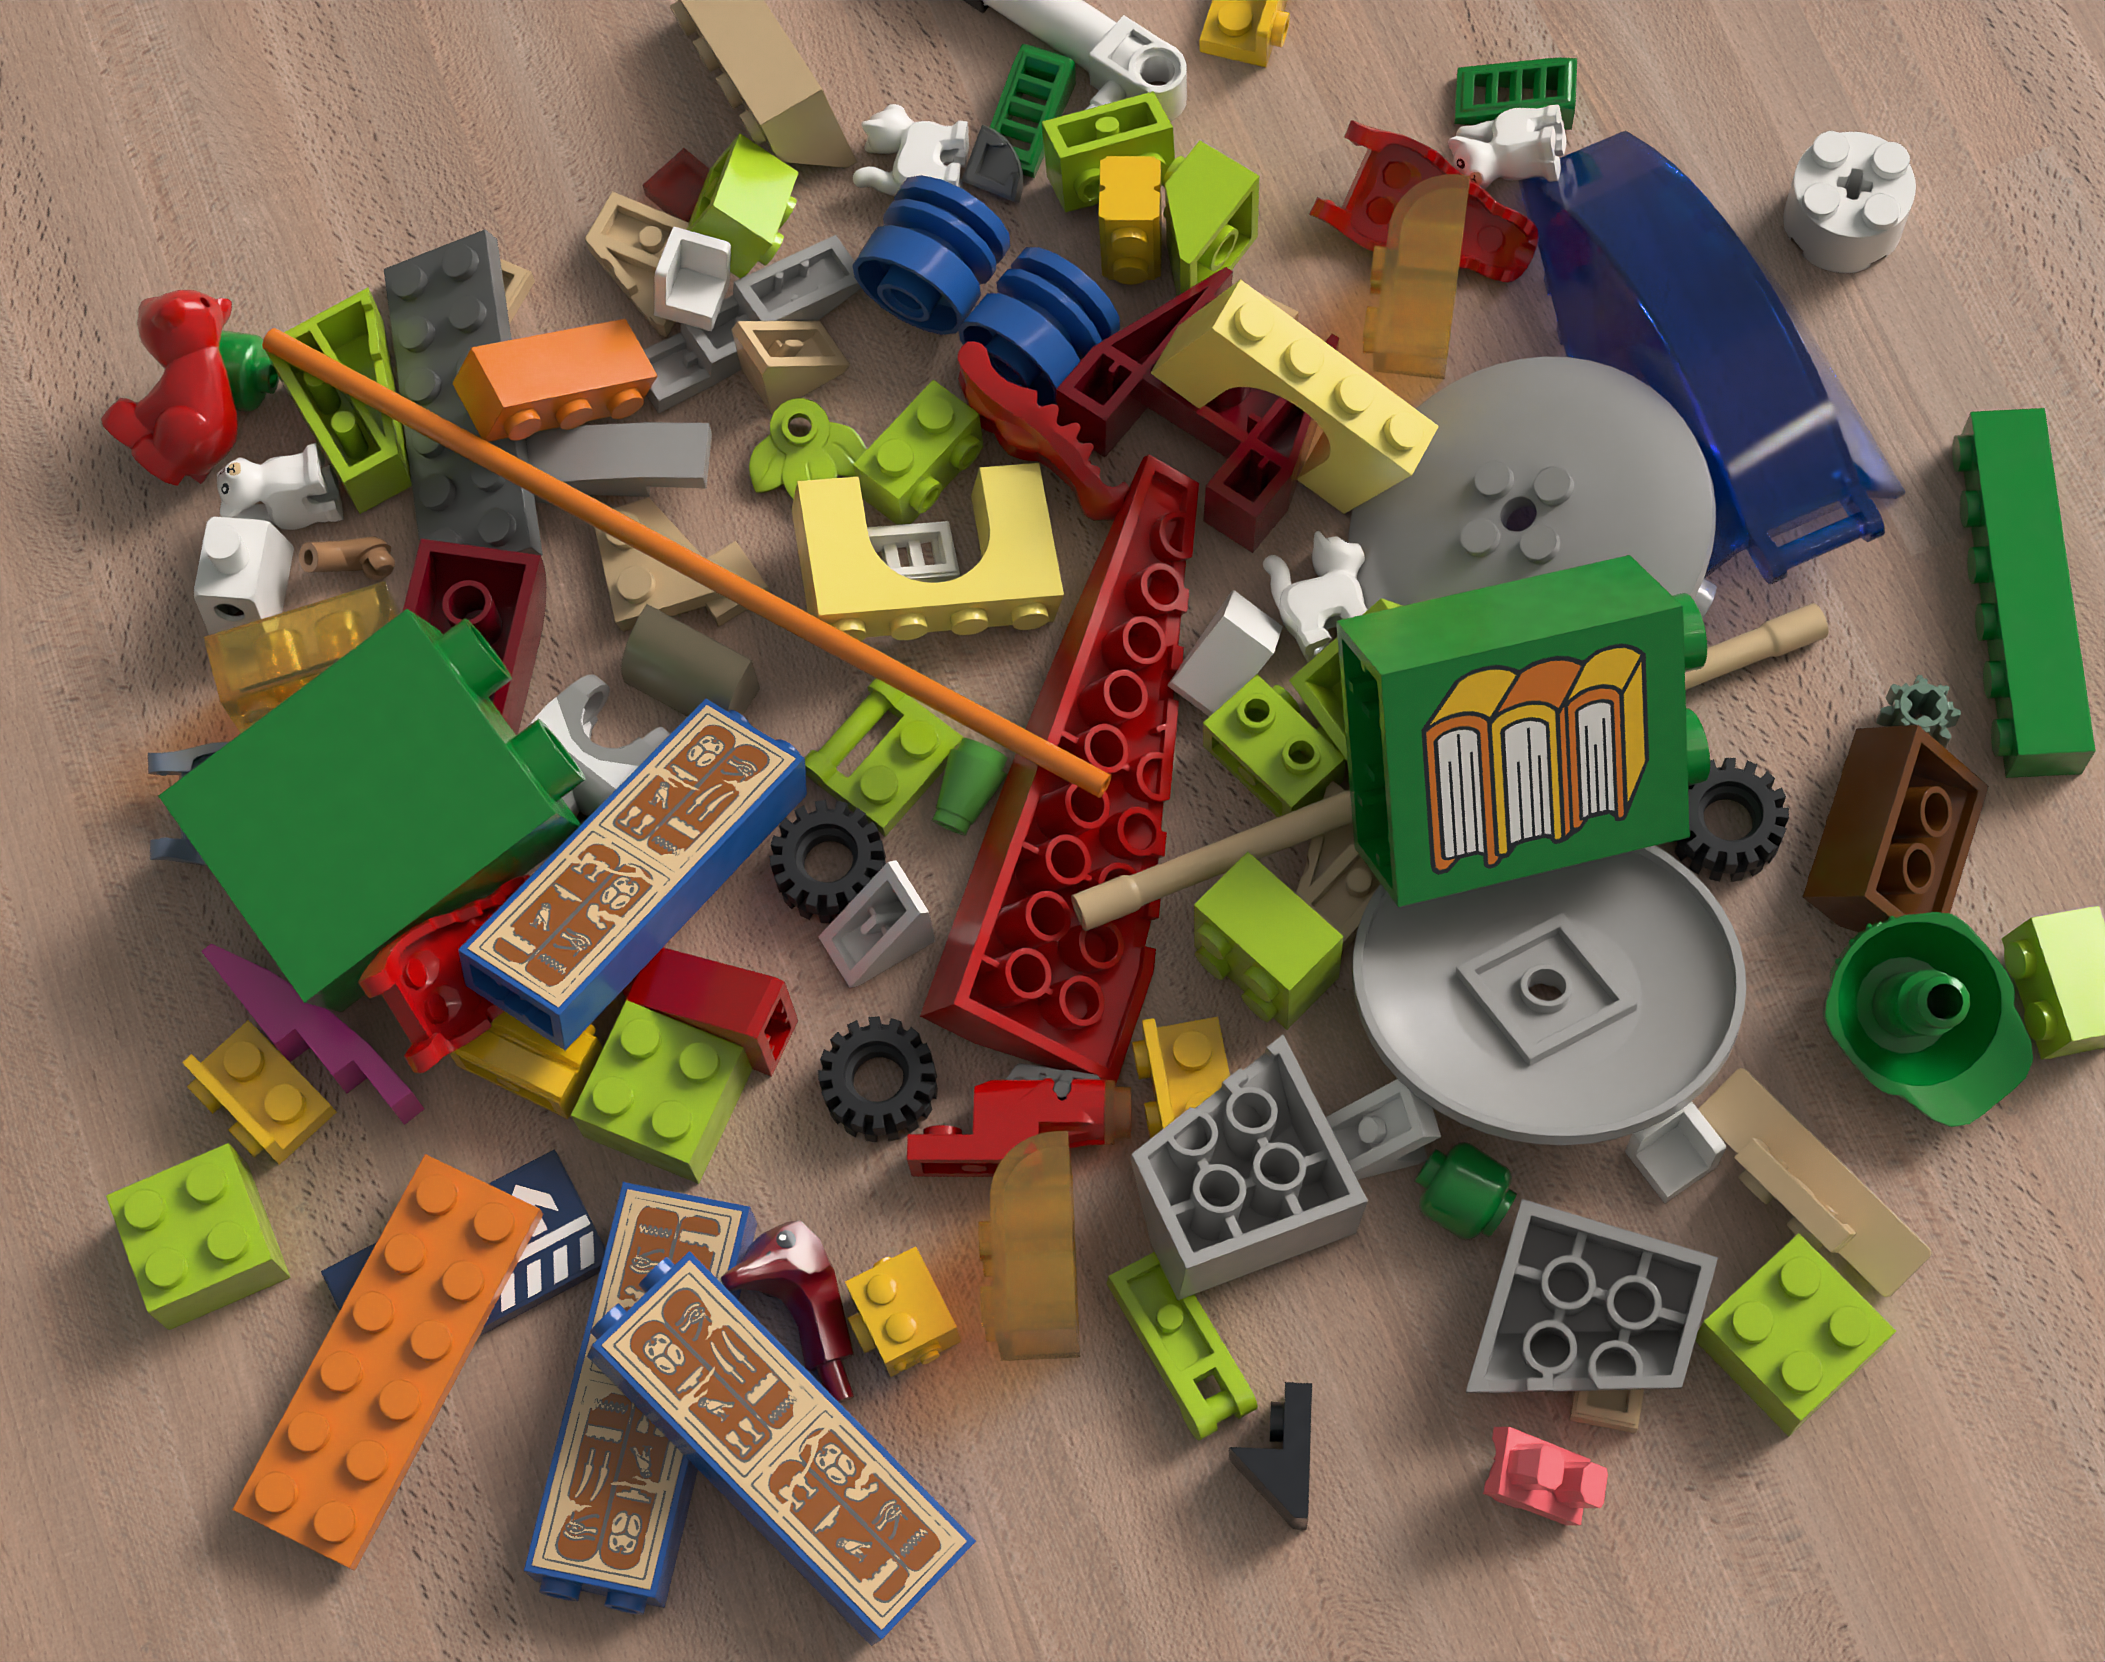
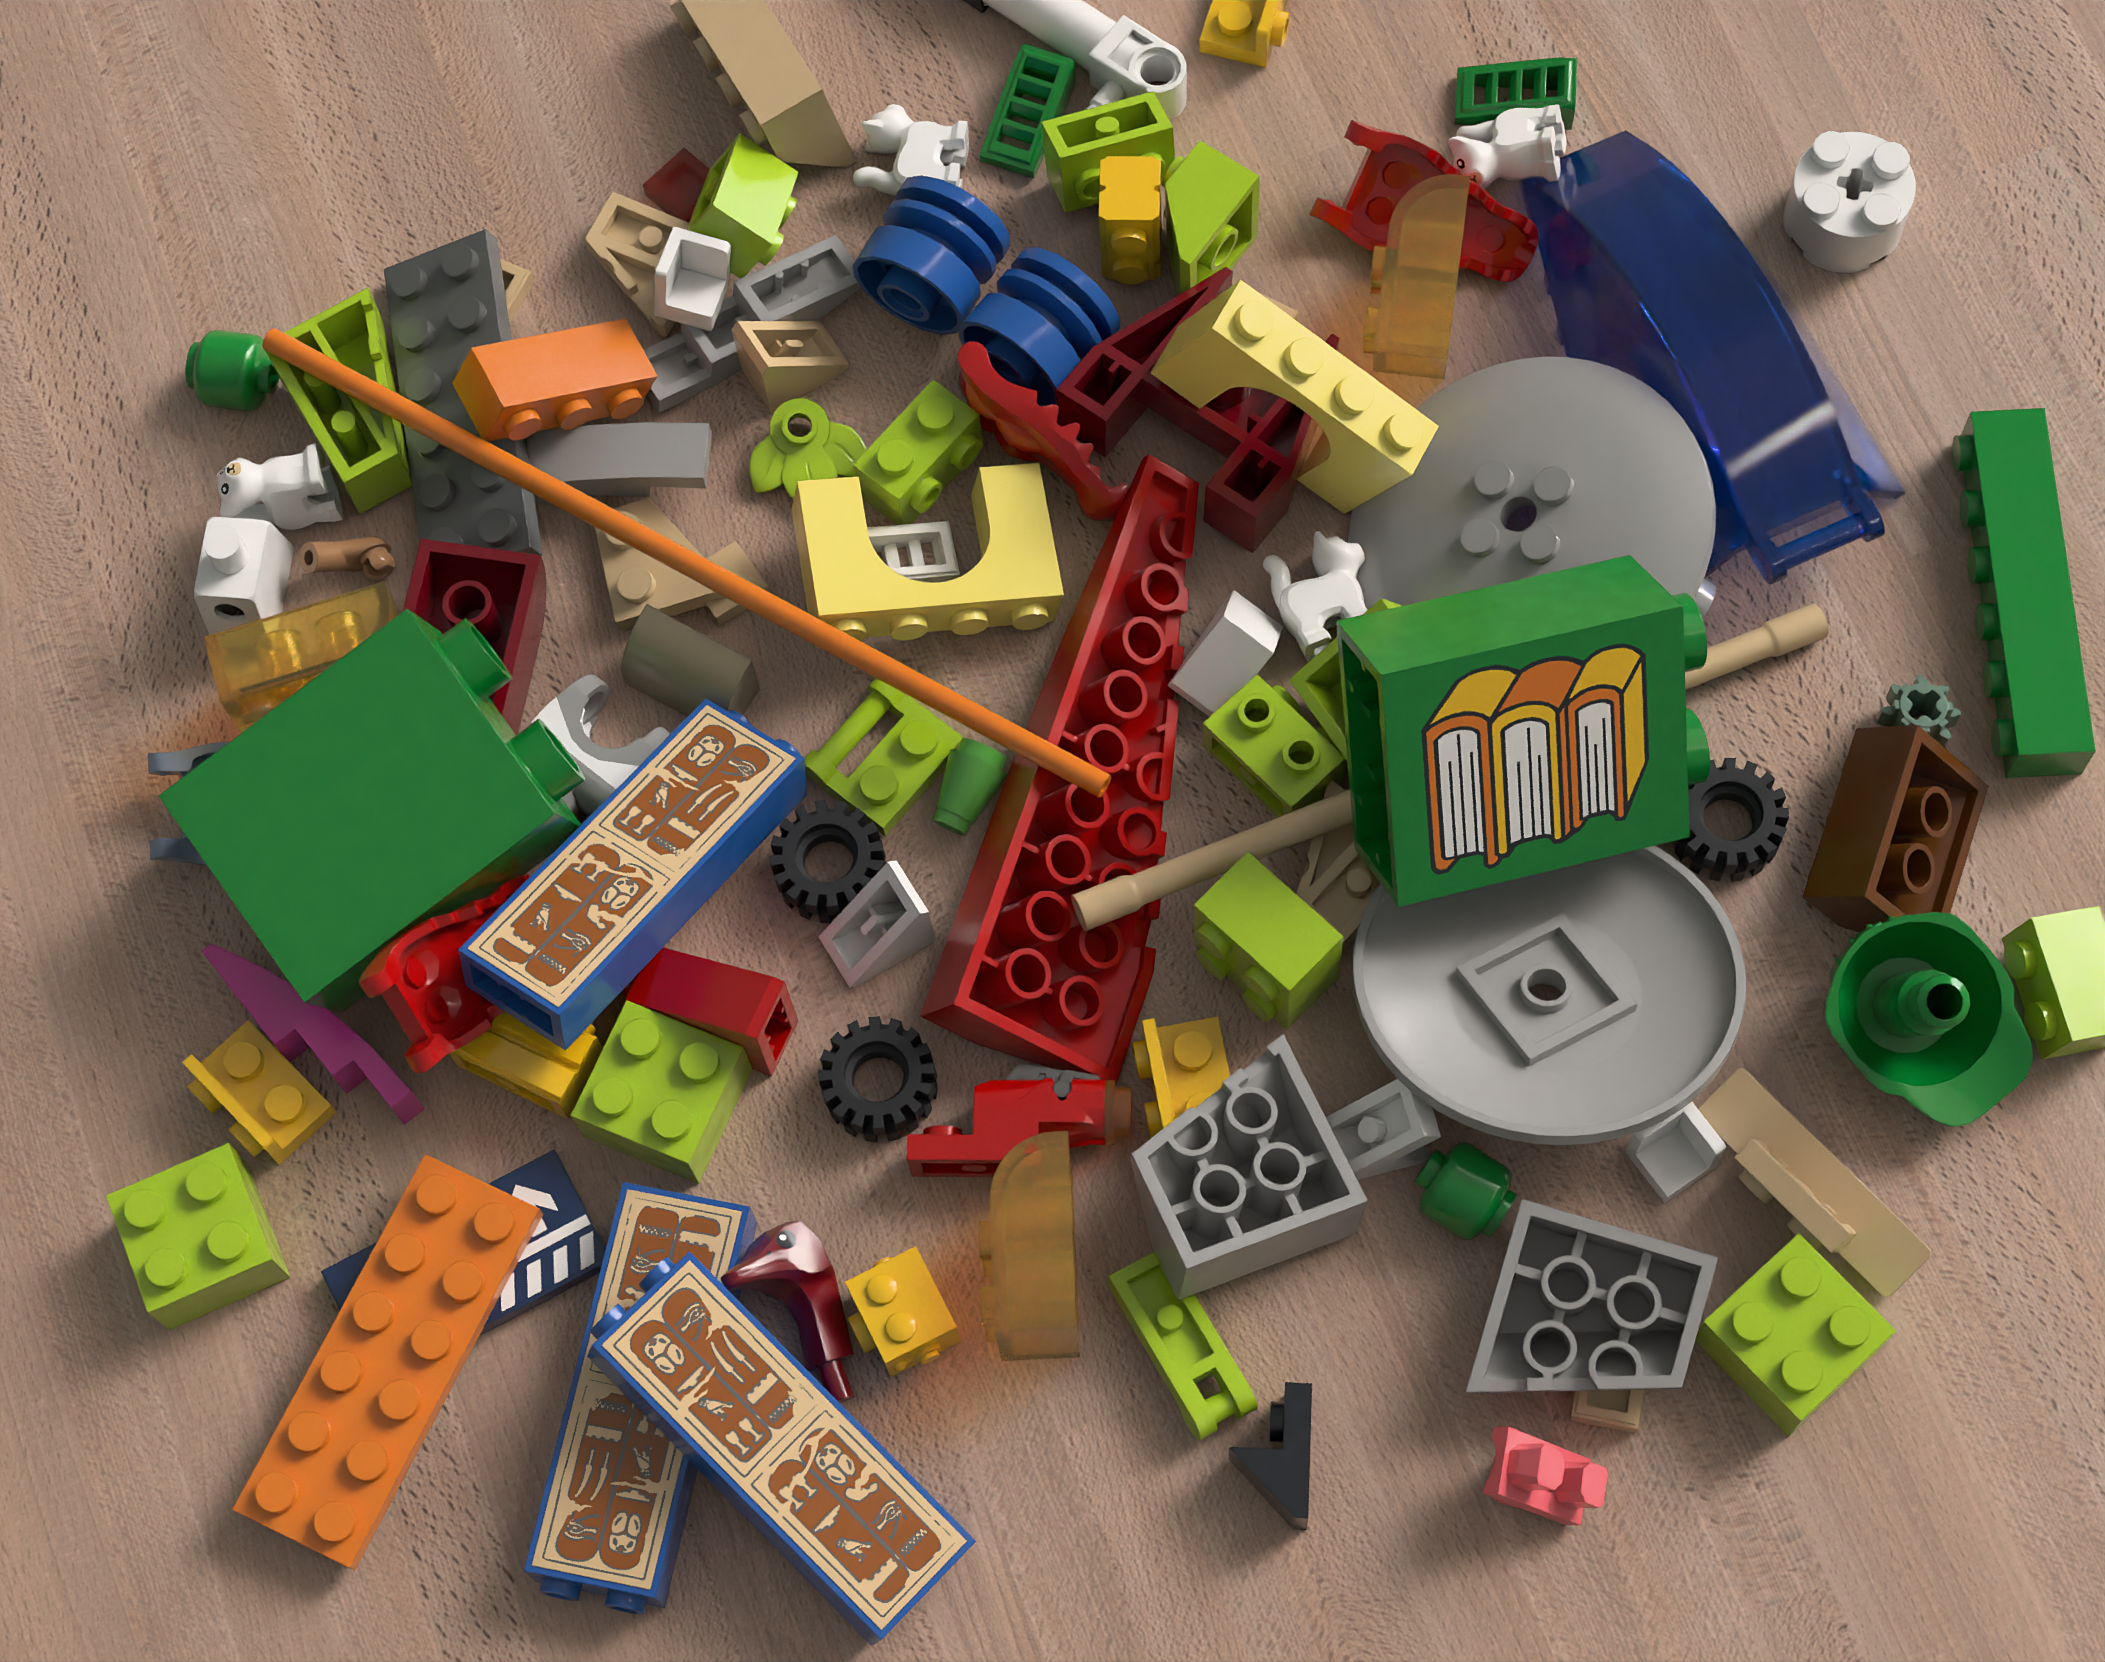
red animal [101,290,238,486] -> none
dark grey tile [961,125,1023,203] -> none

